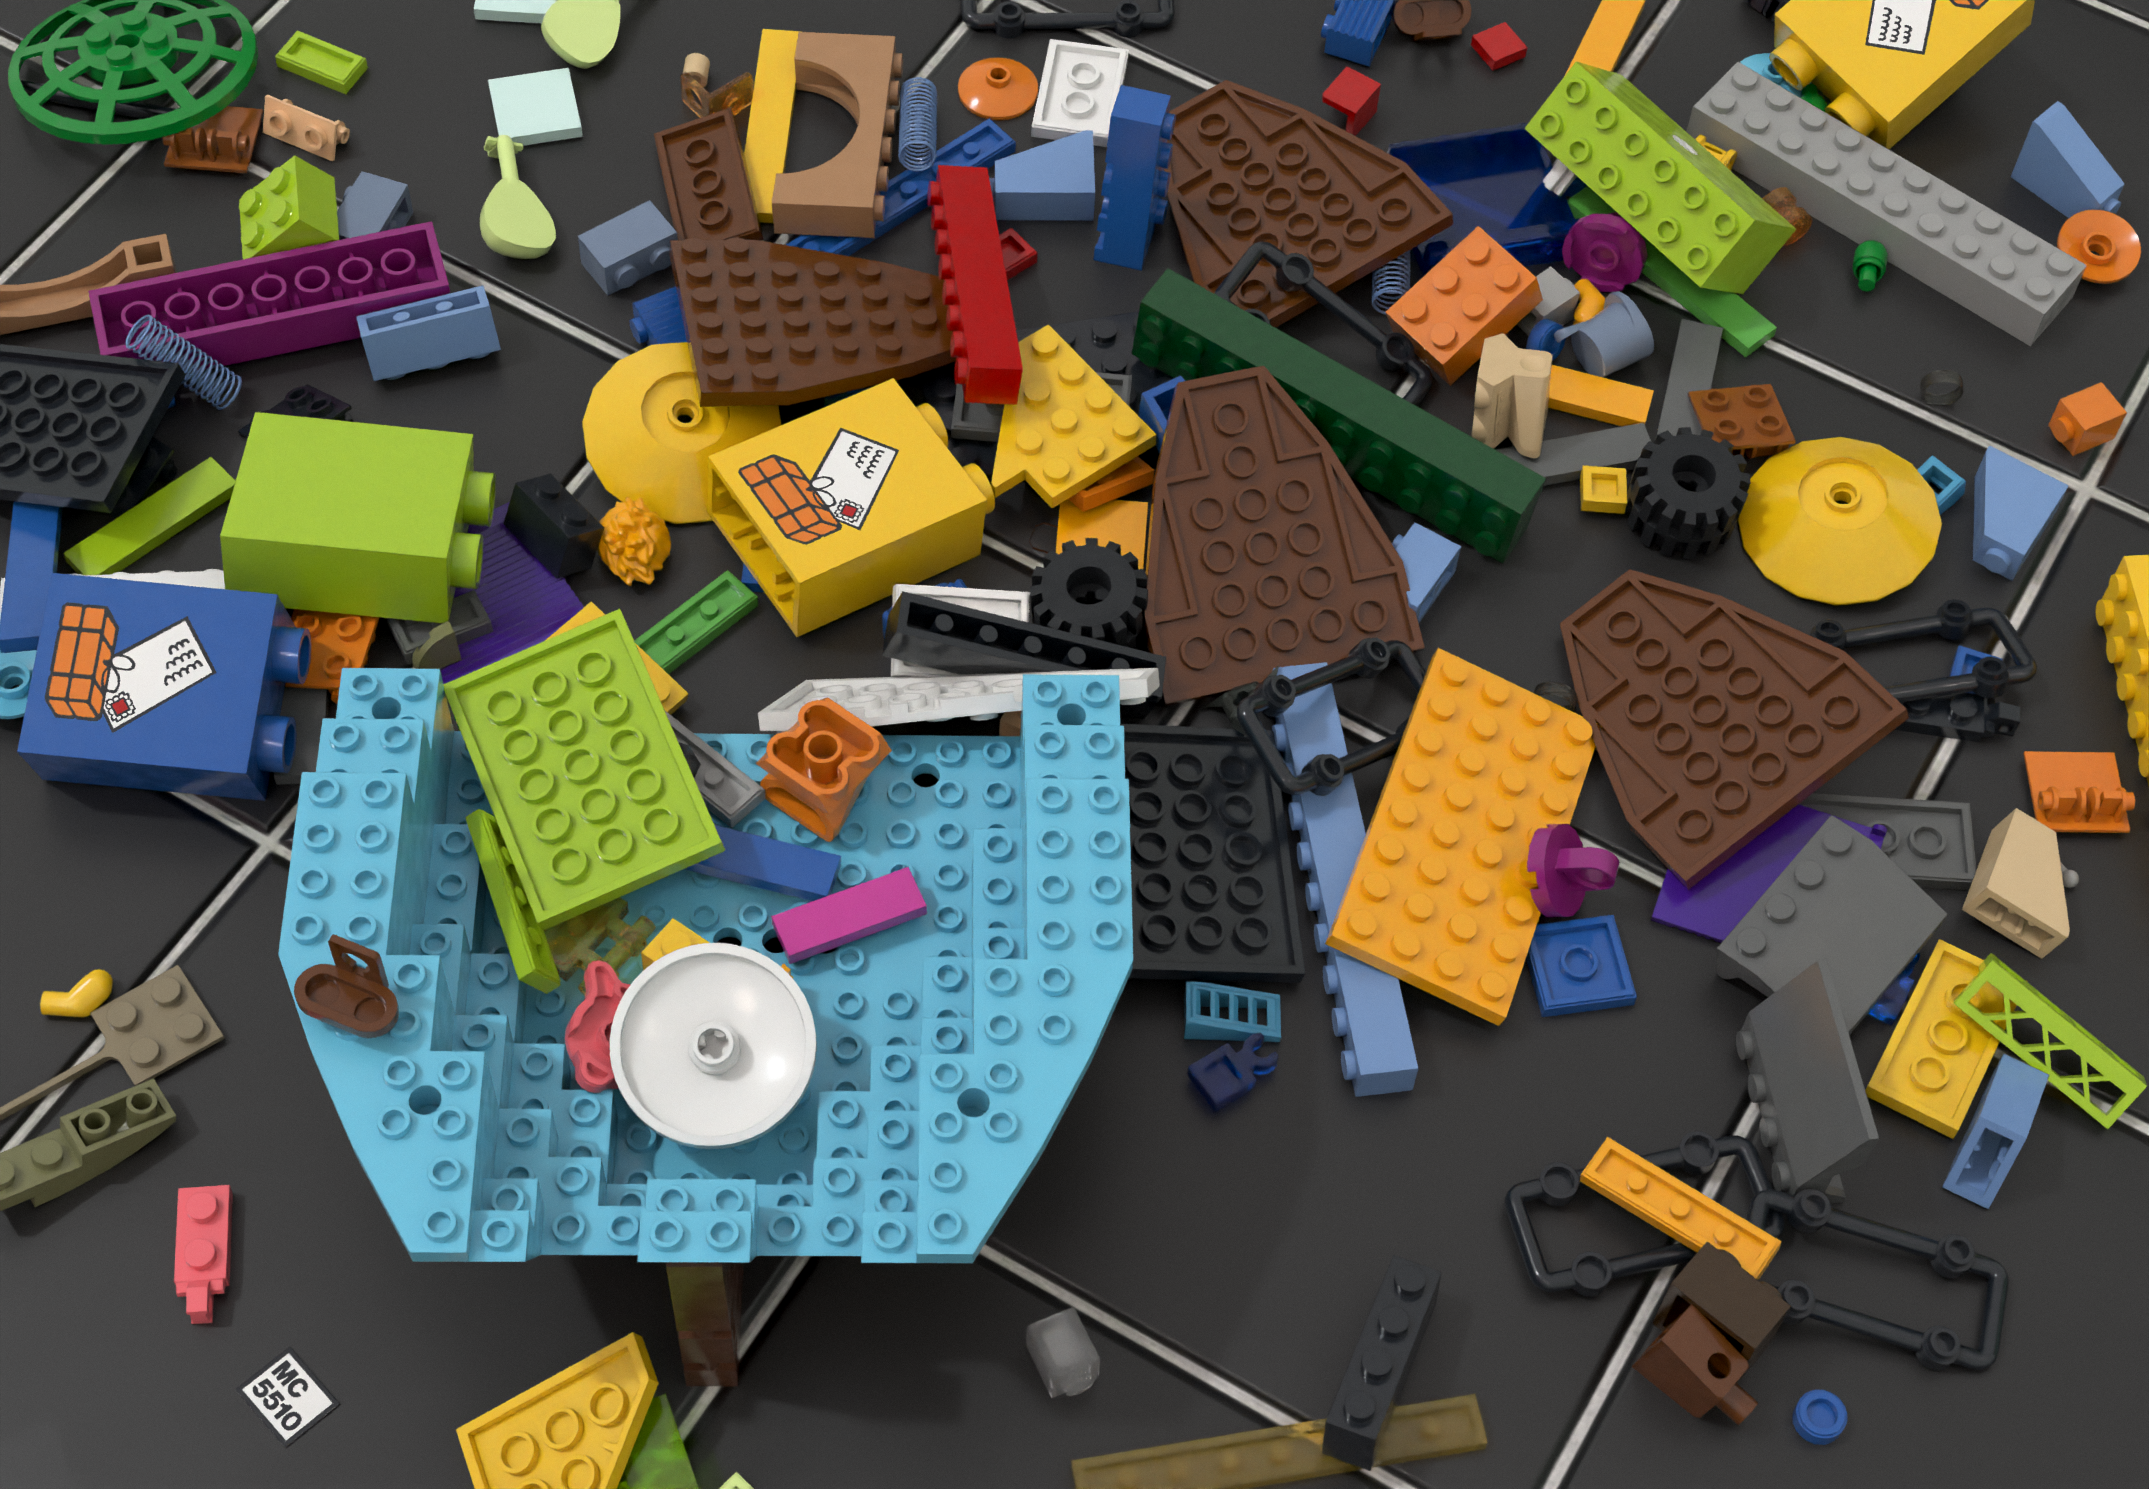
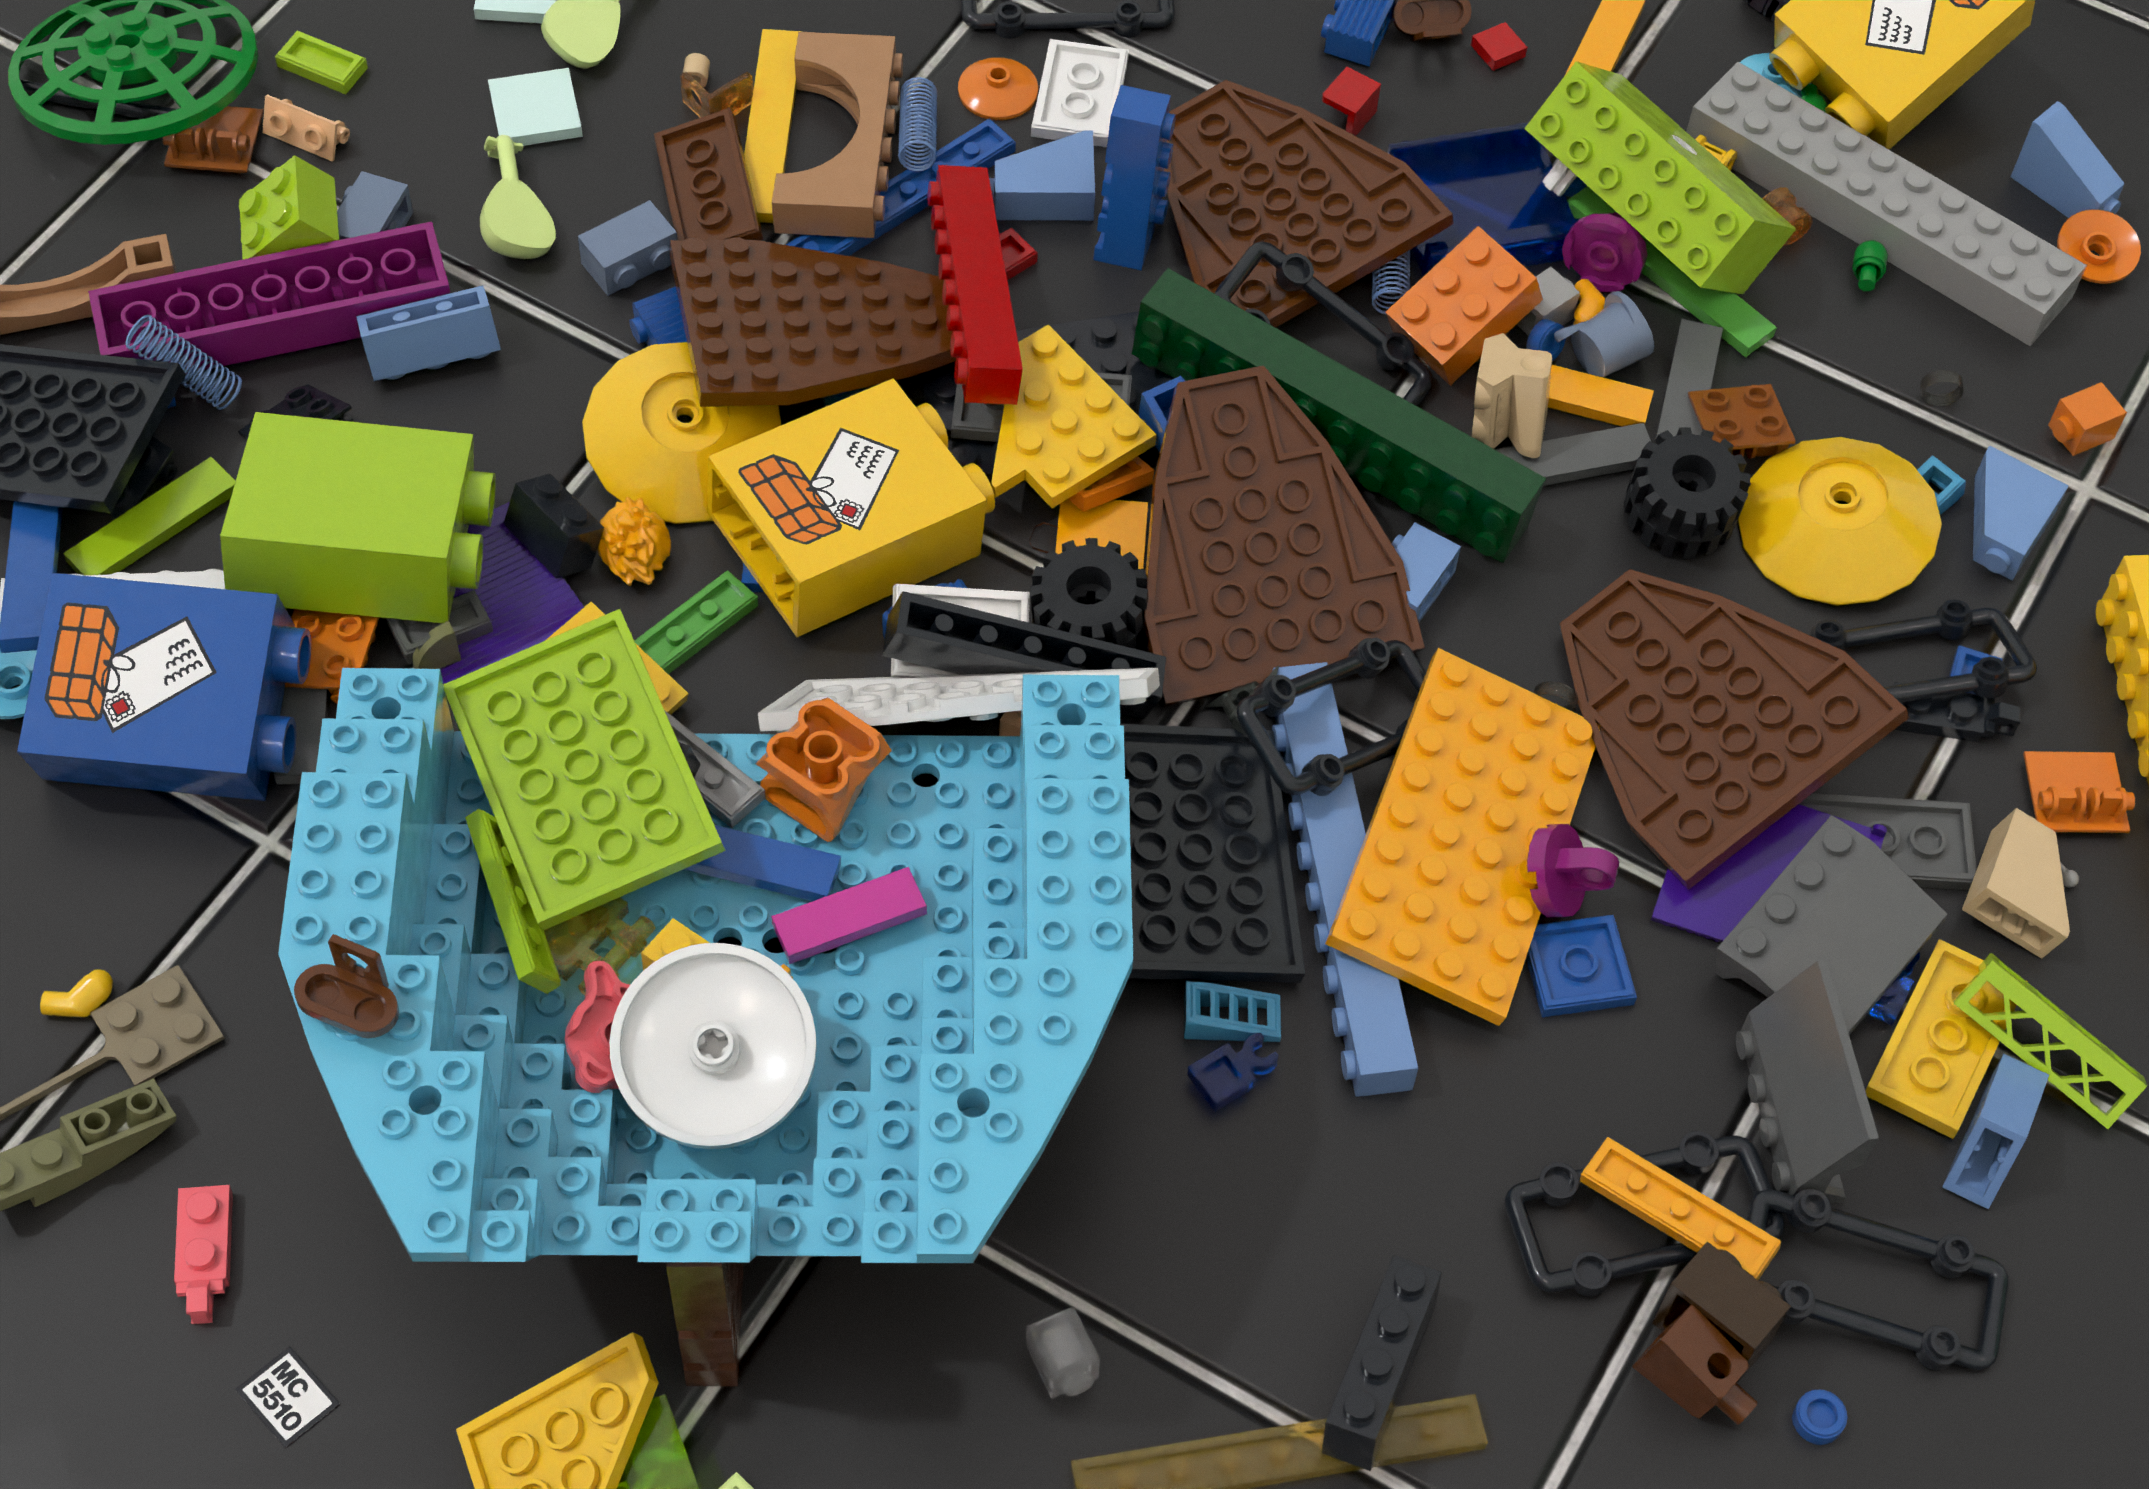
yellow plate [1580,465,1627,514] -> none

